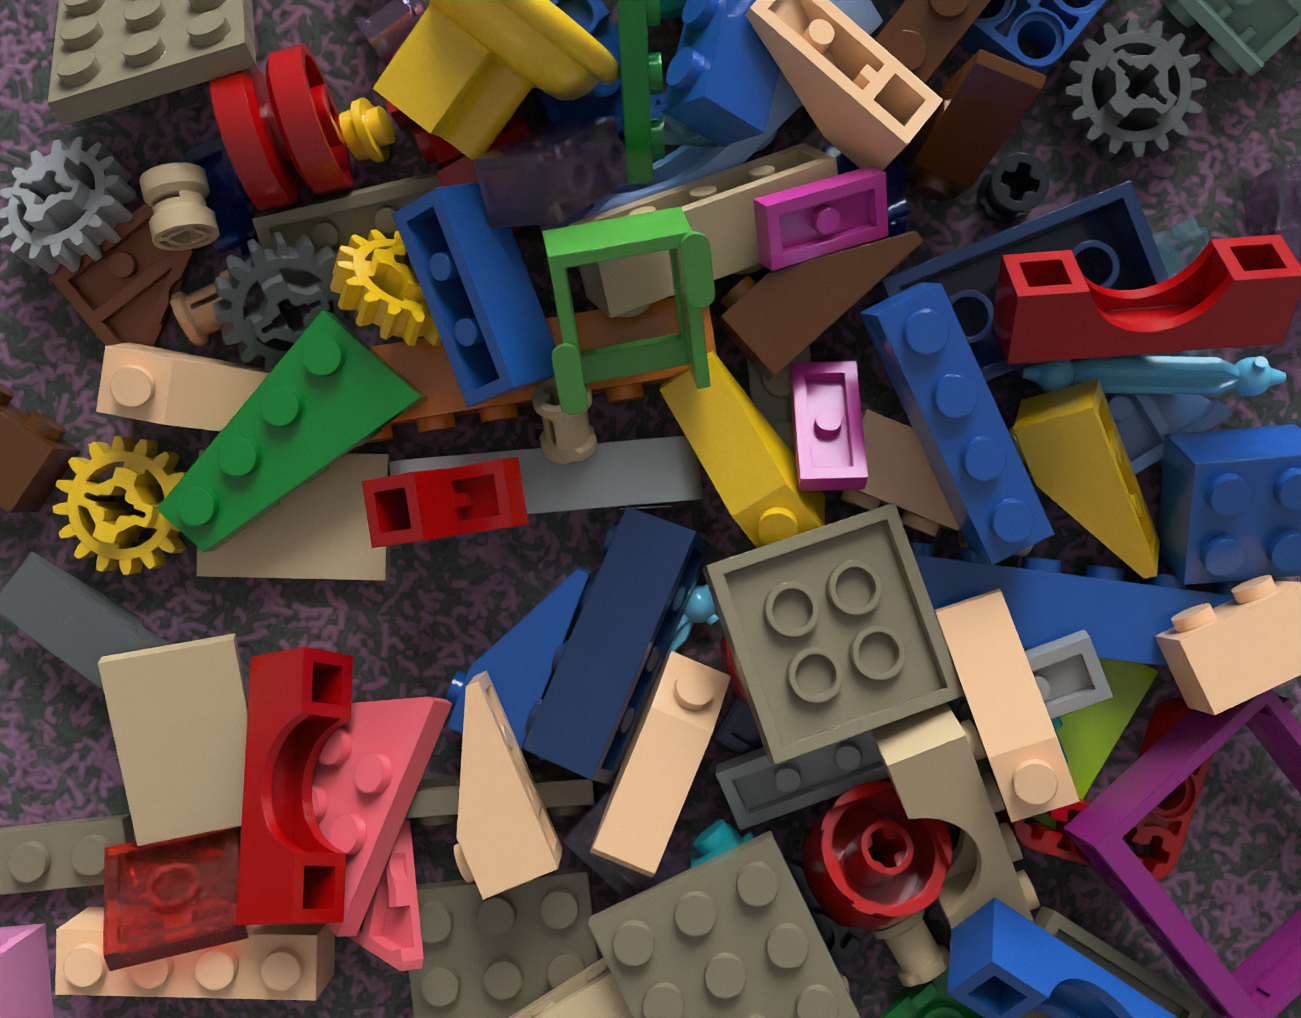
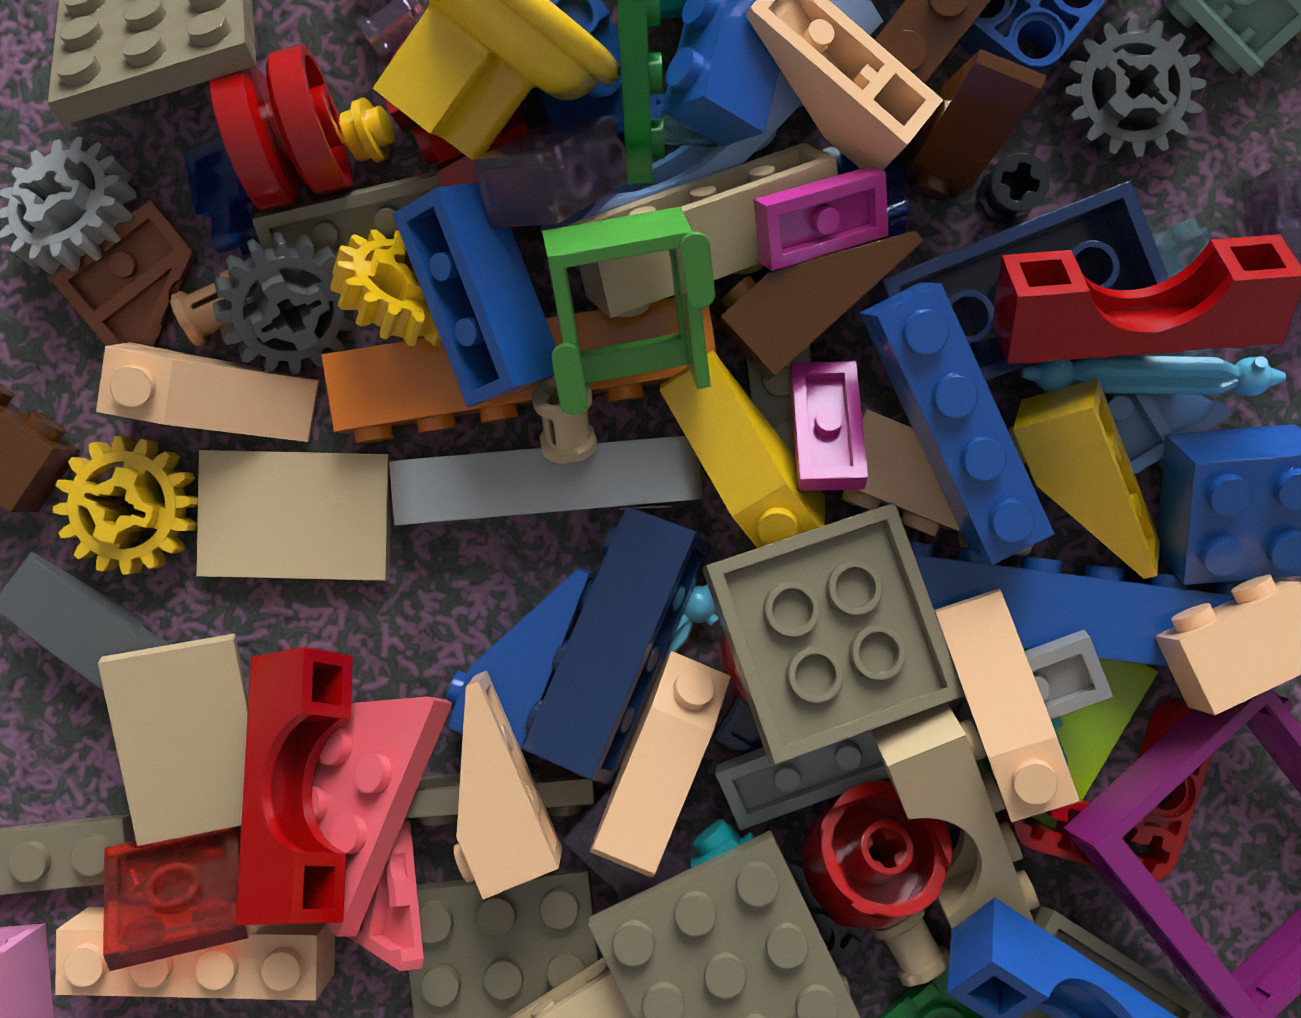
tan wheel [139,162,220,251] -> none
green wing [156,310,428,552] -> none
red brick [361,457,529,548] -> none

